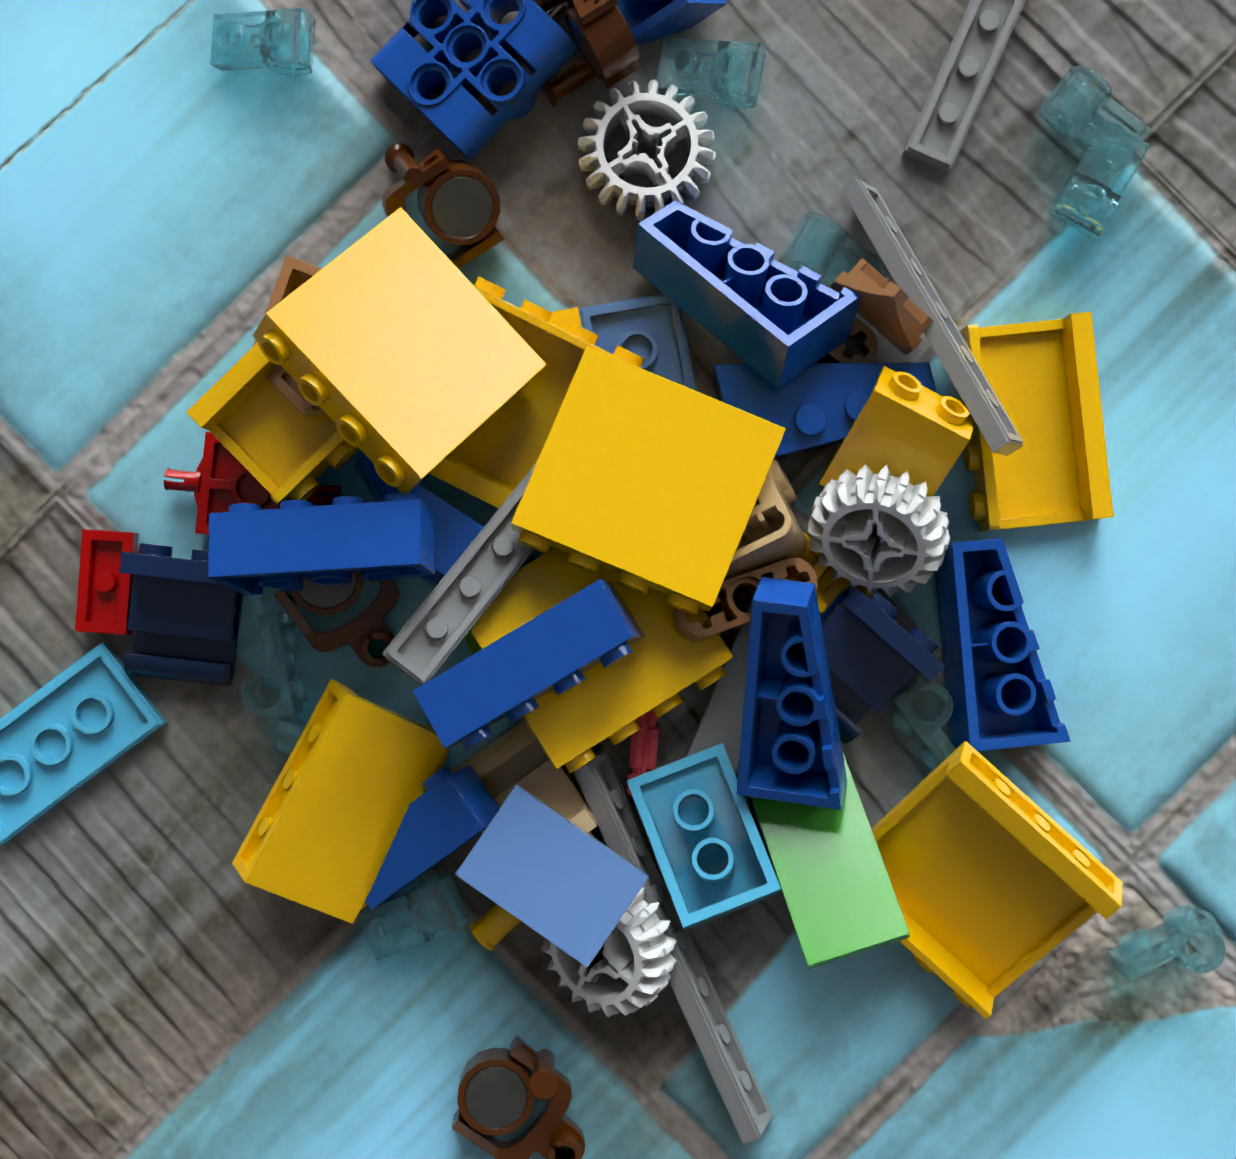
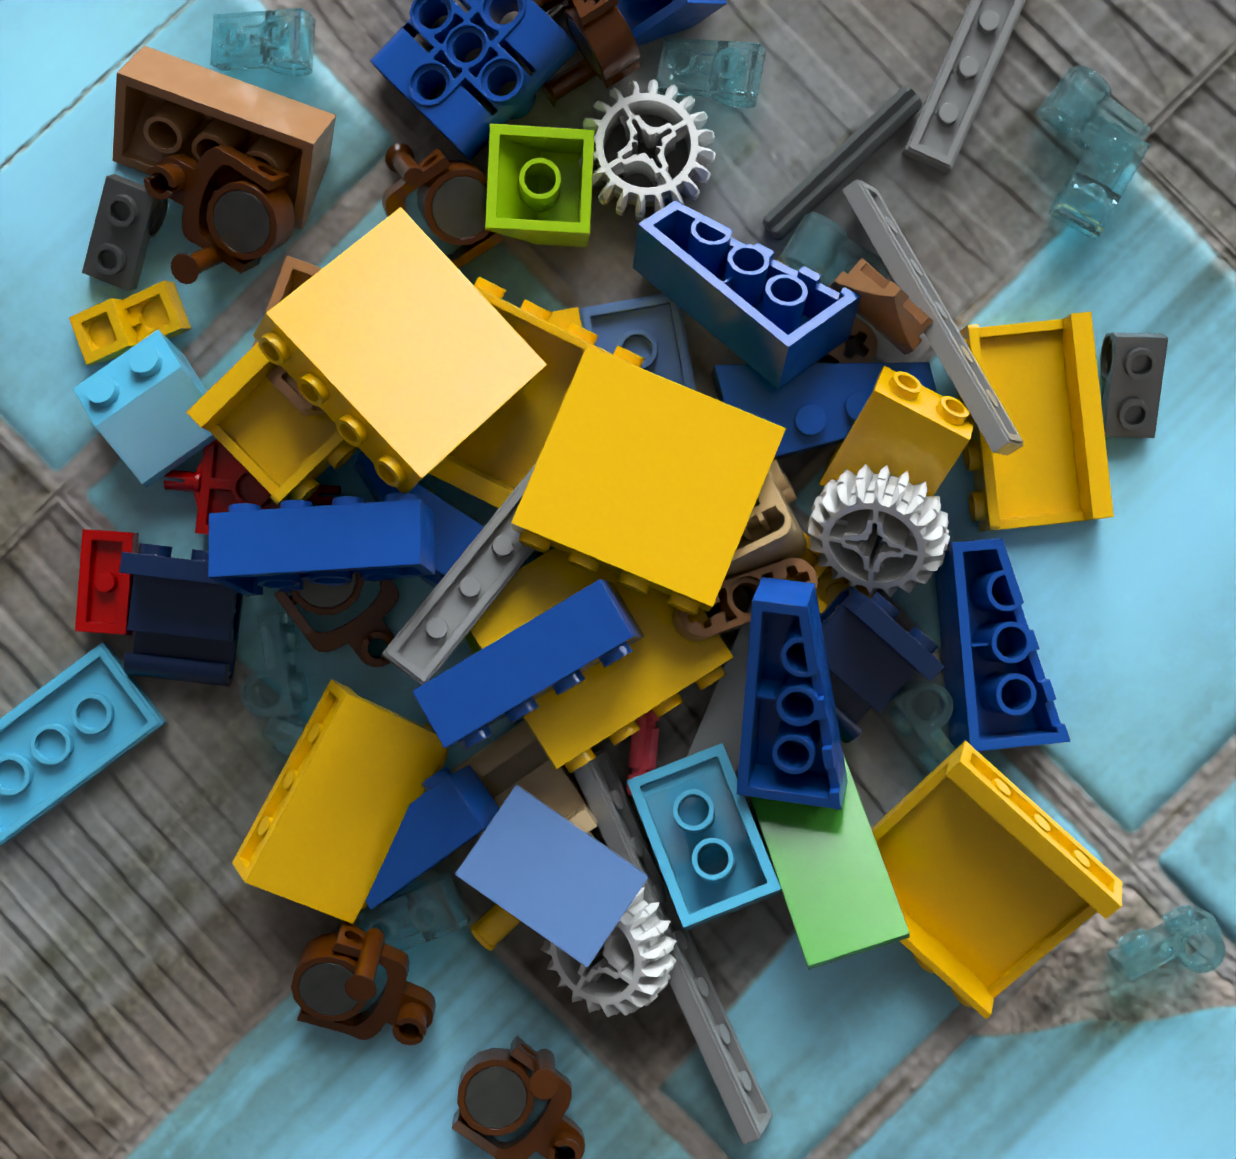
none -> yellow slope [69,280,191,366]
none -> medium azure slope [73,330,216,488]
none -> dark grey plate [82,174,168,291]
none -> medium nougat slope [112,45,336,230]
none -> reddish brown piece [144,144,295,284]
none -> reddish brown piece [291,920,436,1045]
none -> lime slope [485,123,594,247]
none -> dark grey axle [762,86,922,241]
none -> dark grey plate [1100,332,1168,438]

